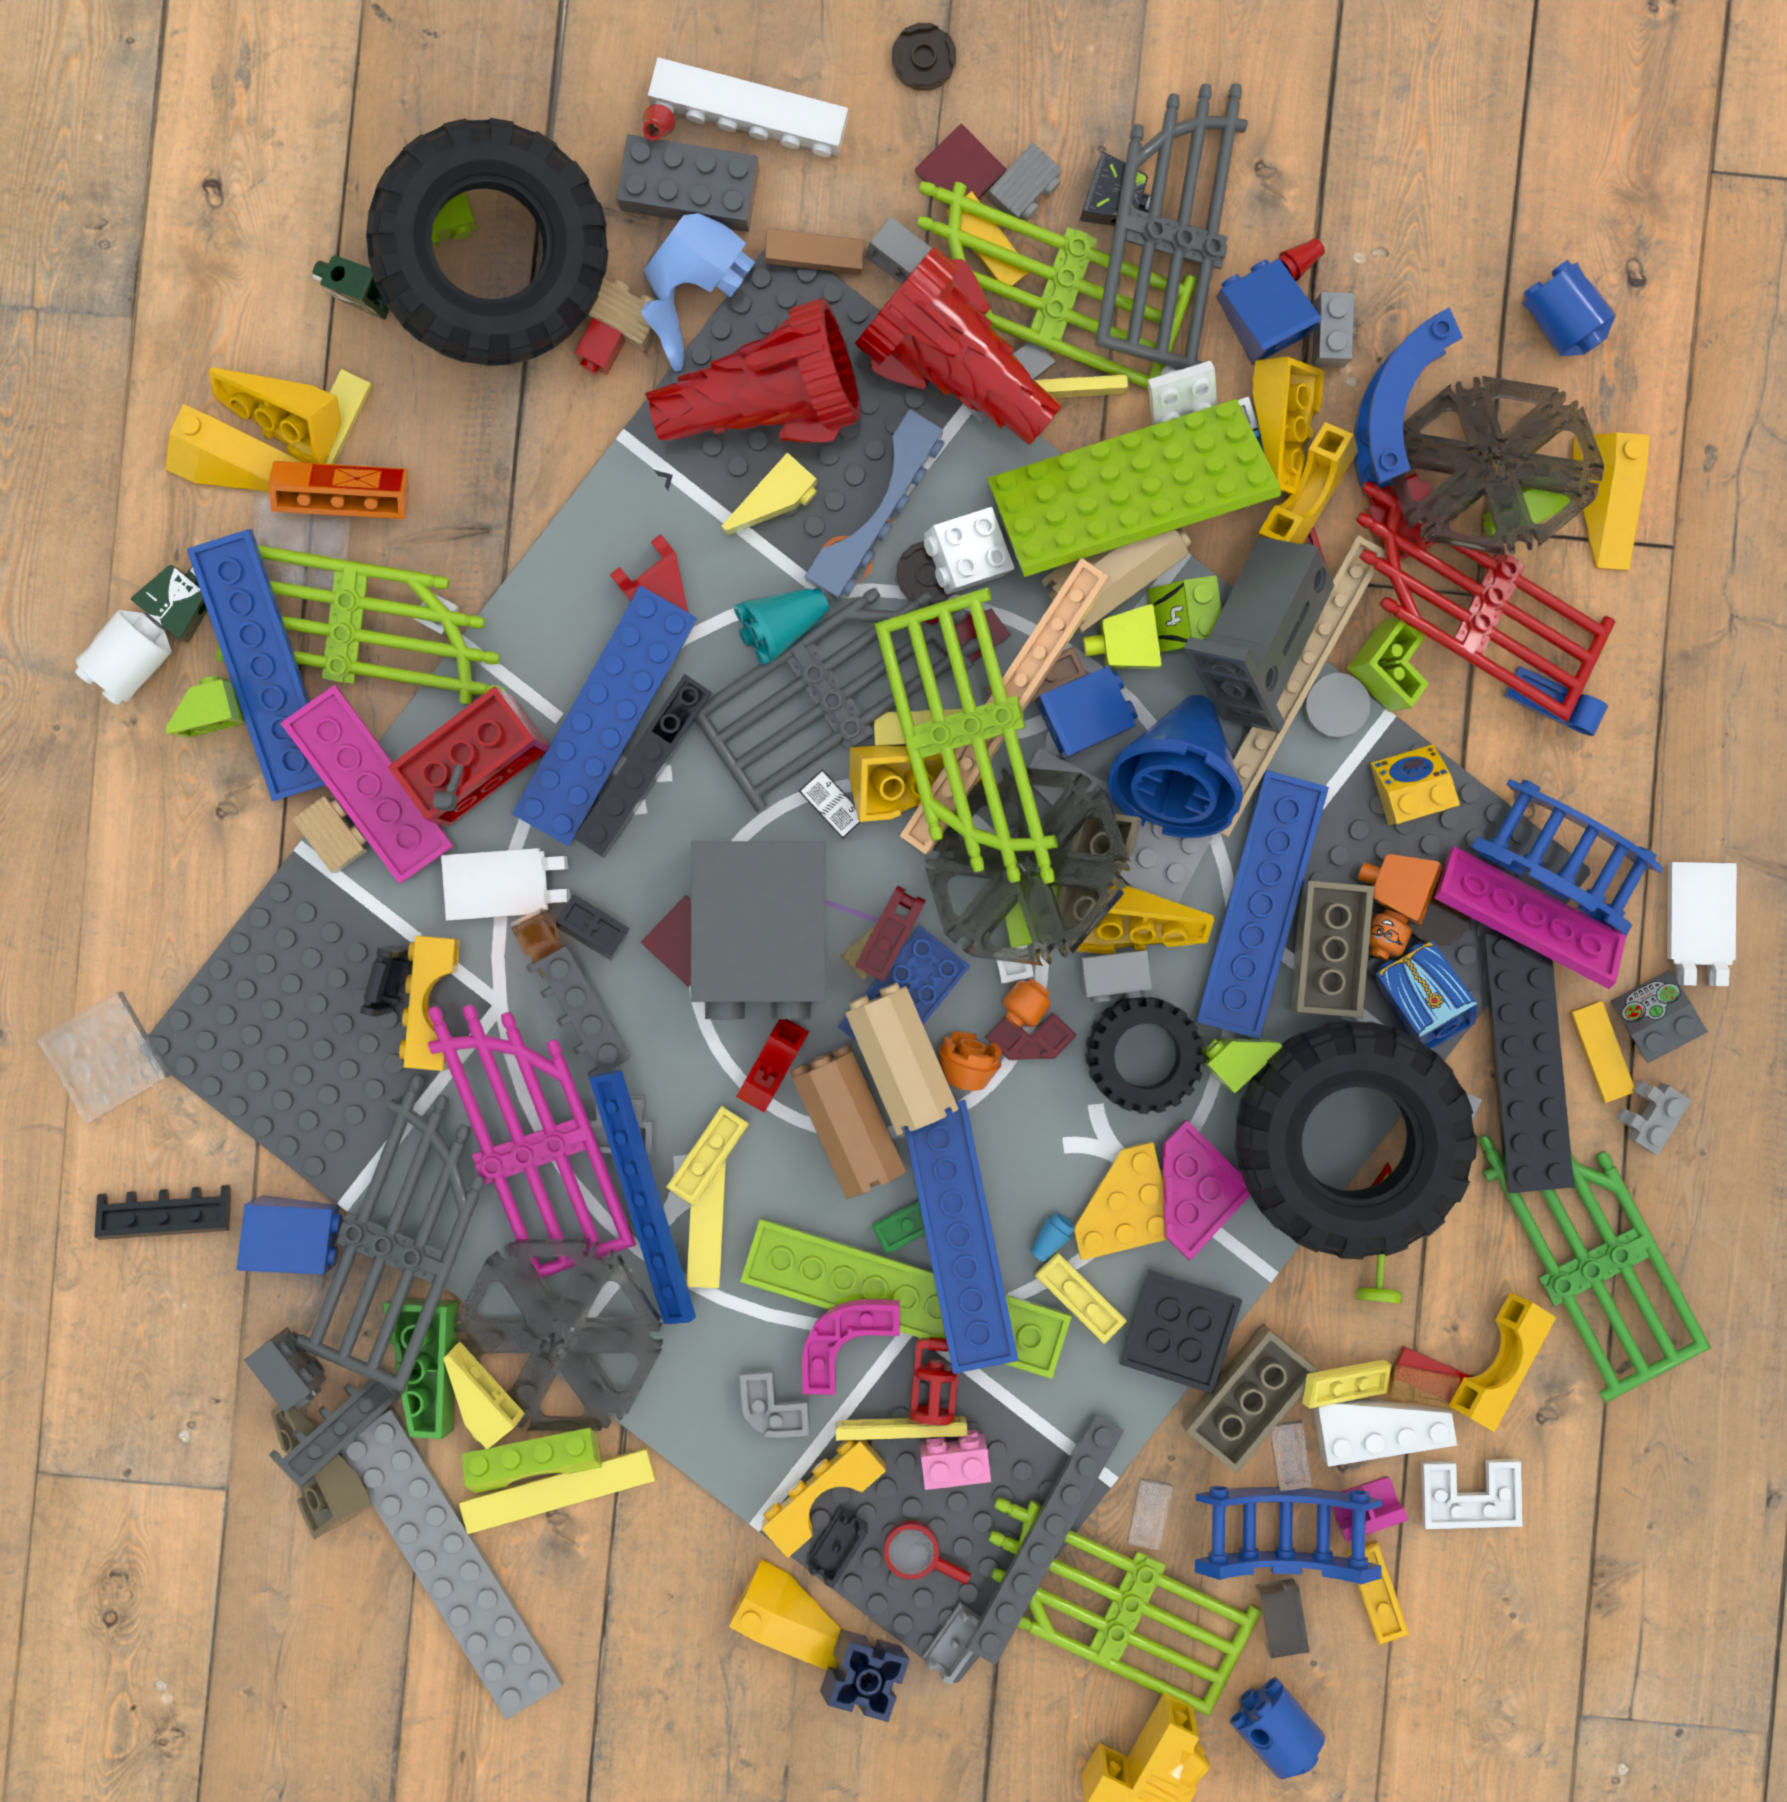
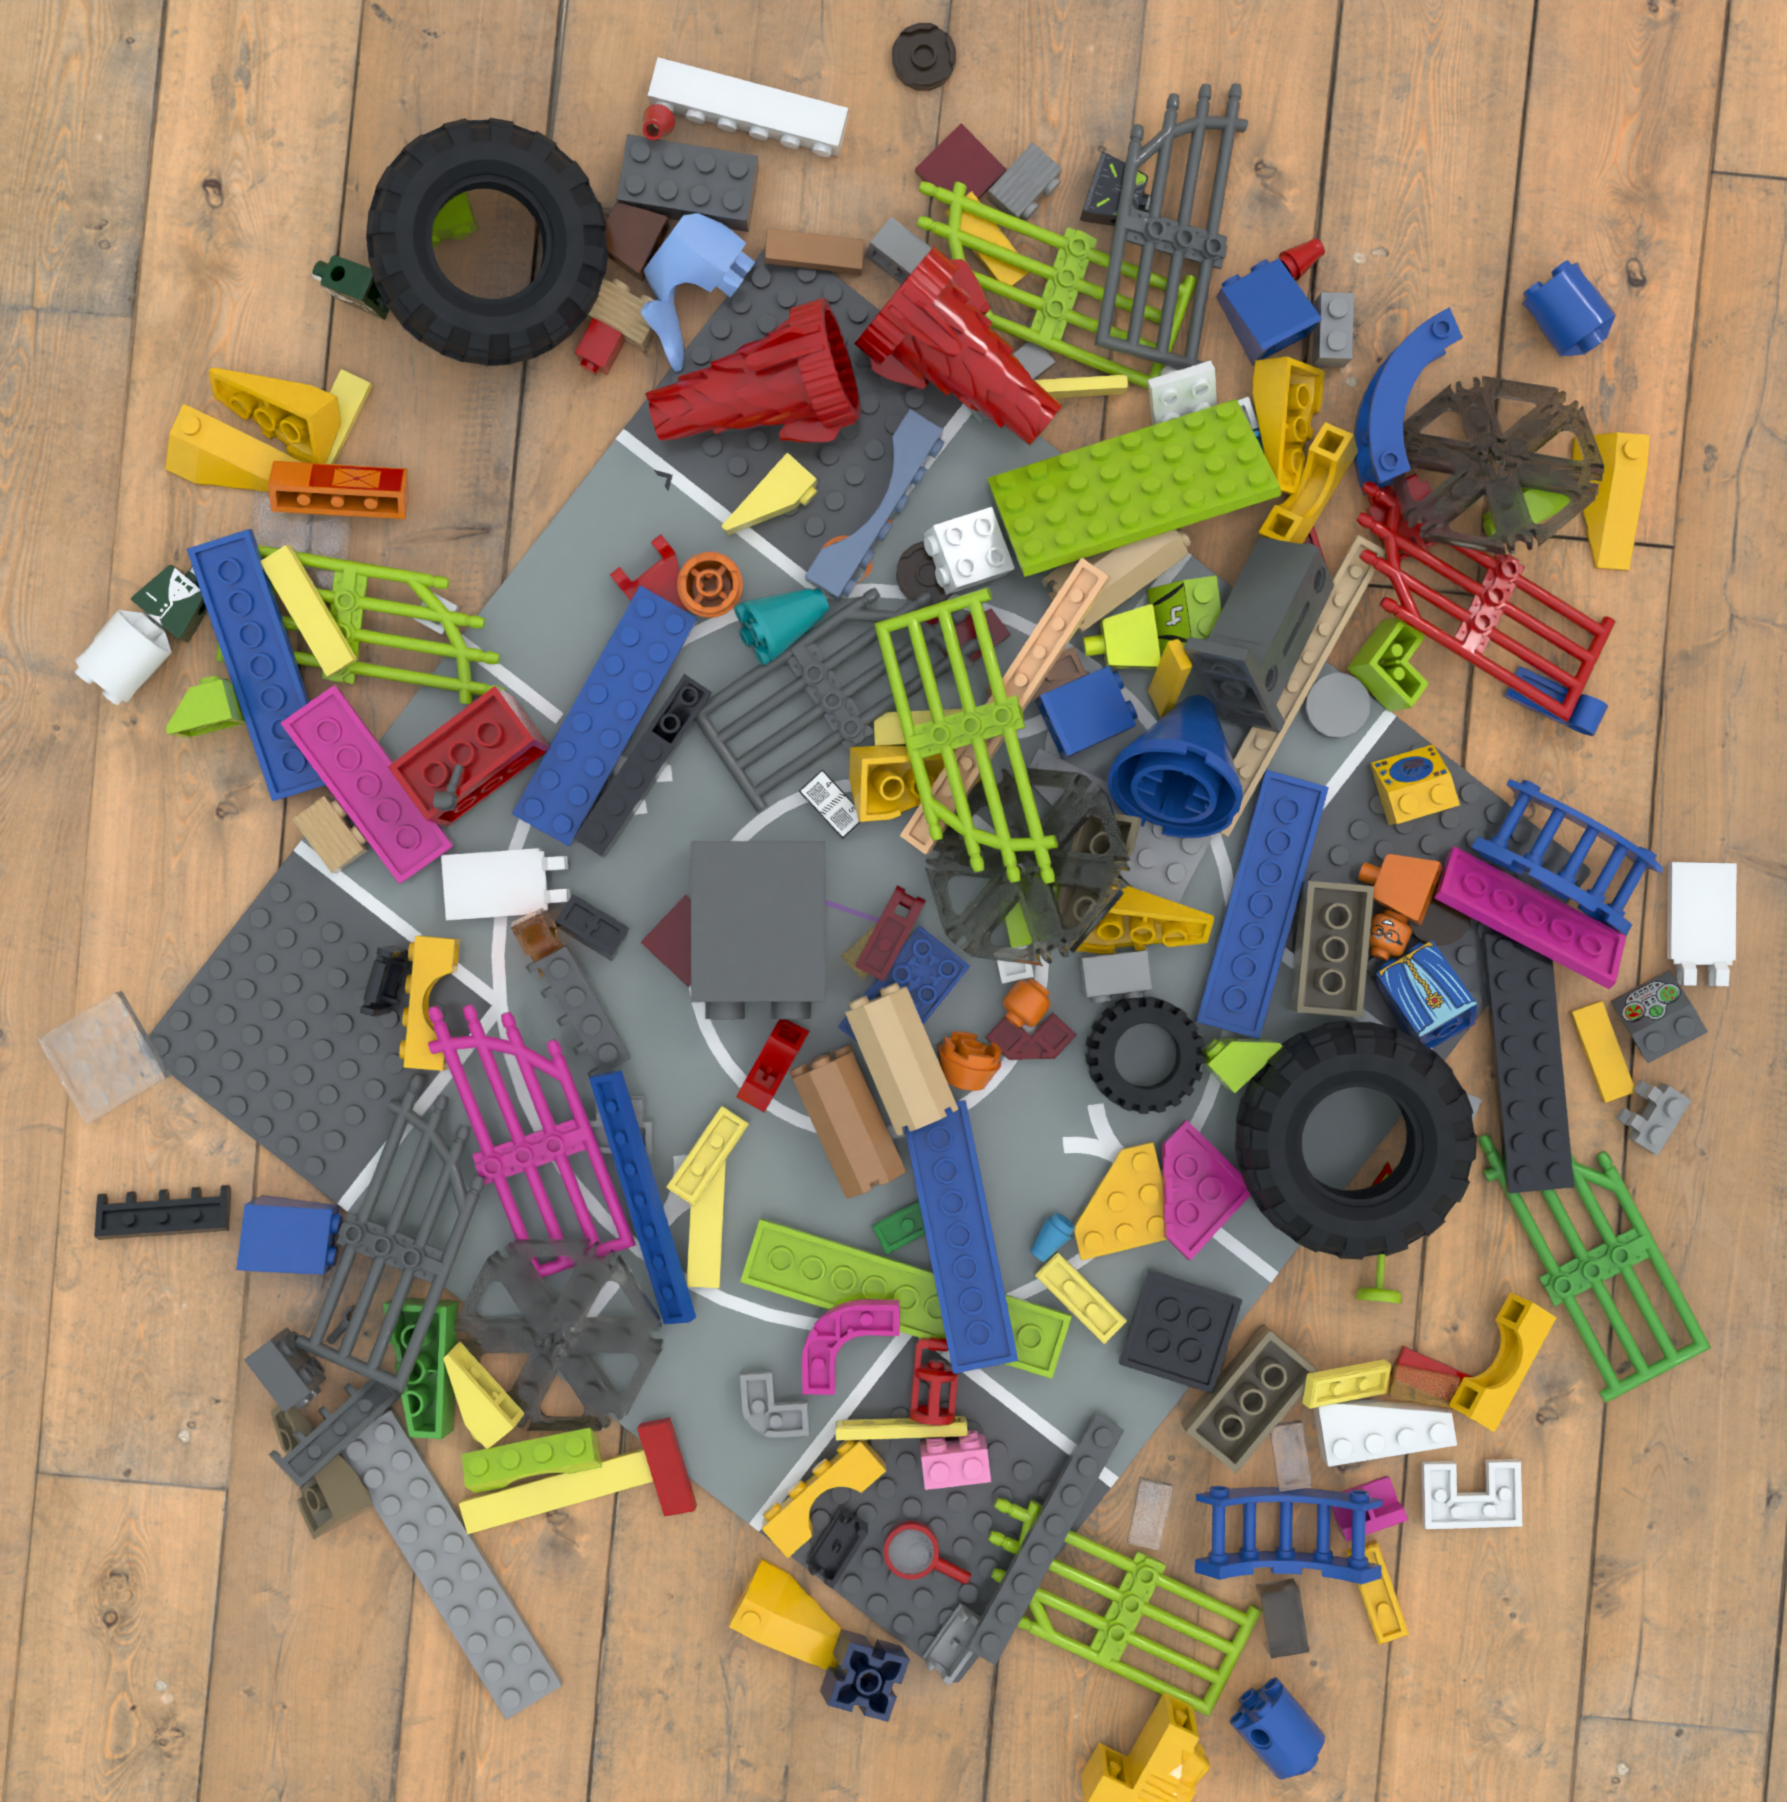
none -> light yellow tile [261,545,358,677]
none -> dark grey hand [326,1305,355,1344]
none -> reddish brown torso [604,202,670,282]
none -> red tile [637,1418,697,1517]
none -> orange cone [677,552,743,618]
none -> yellow tile [1148,639,1192,718]

